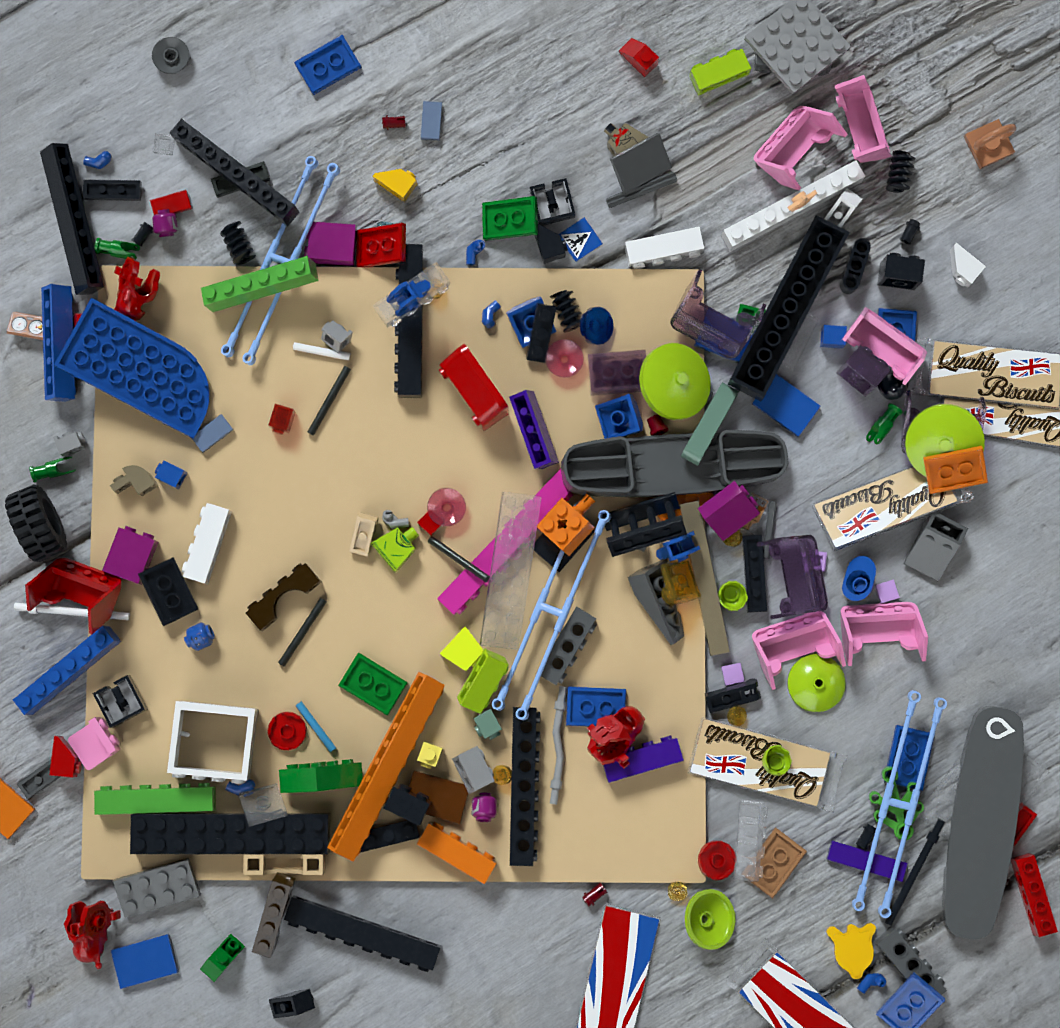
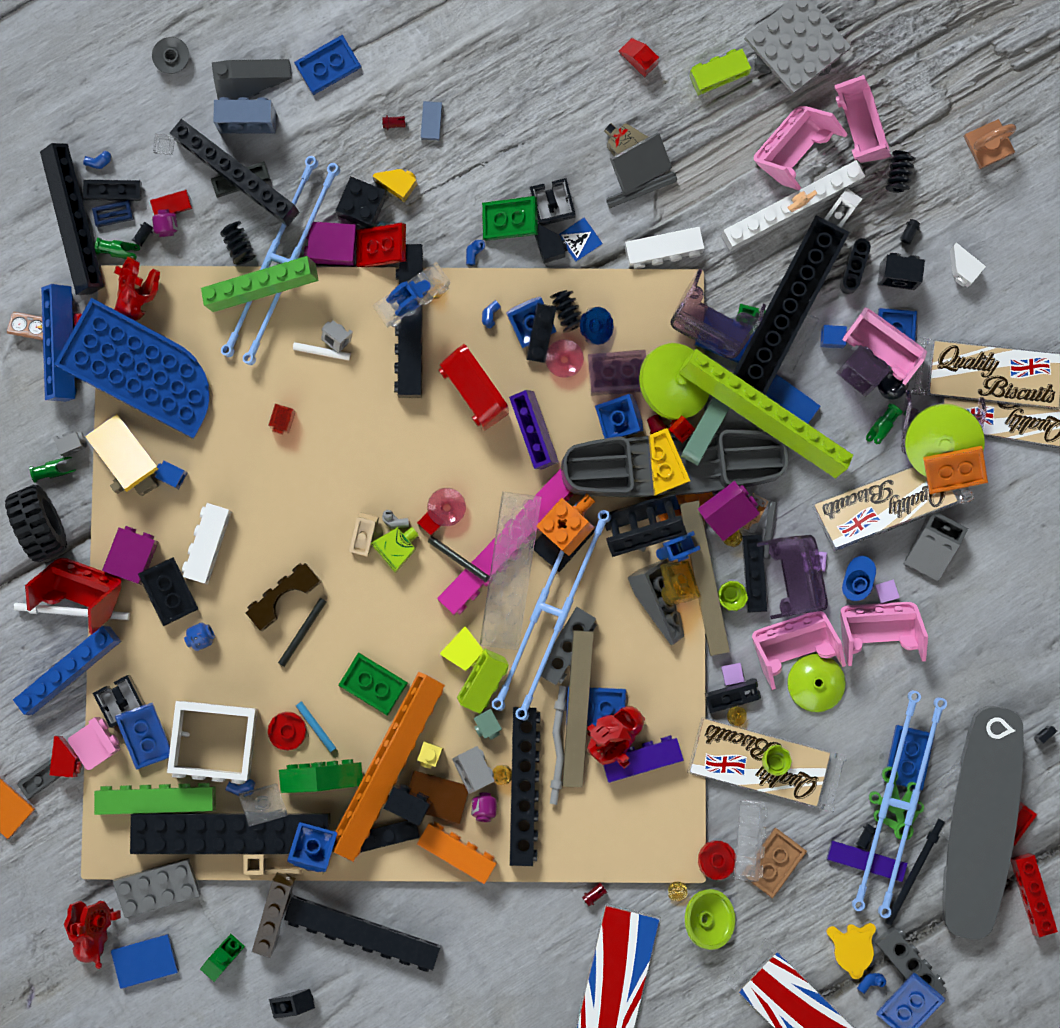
sand blue tile [192,414,234,453] -> none
pearl dark grey bar [307,366,351,436] -> none
none -> tile [85,414,158,492]
none -> dark blue tile [92,200,134,227]
none -> blue tile [115,702,170,770]
none -> dark grey wedge [212,59,291,100]
none -> sand blue brick [213,97,276,134]
none -> blue slope [288,822,337,872]
none -> black brick [335,176,387,228]
none -> dark tan tile [562,630,593,787]
none -> yellow wing [648,428,690,496]
none -> red tile [668,415,695,443]
none -> lime brick [679,349,853,479]
none -> black tile [1034,726,1058,744]

